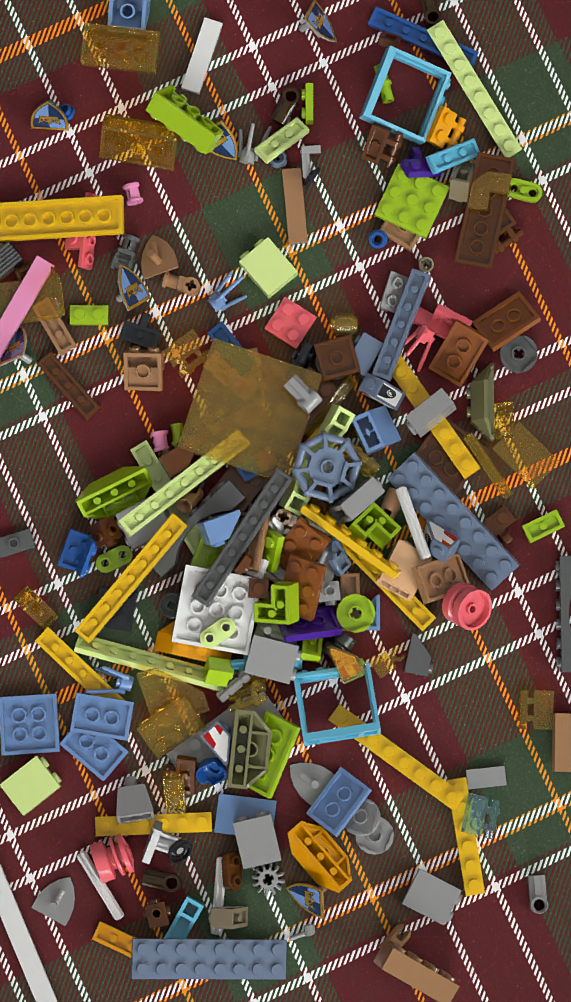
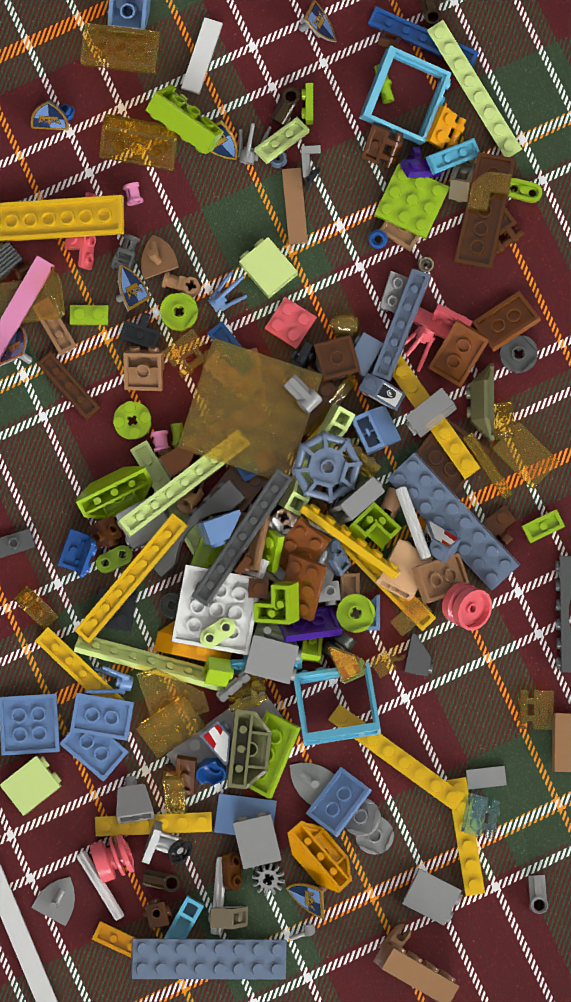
none -> lime plate [113,401,151,440]
none -> lime plate [160,293,198,332]
none -> clear yellow plate [390,597,432,637]

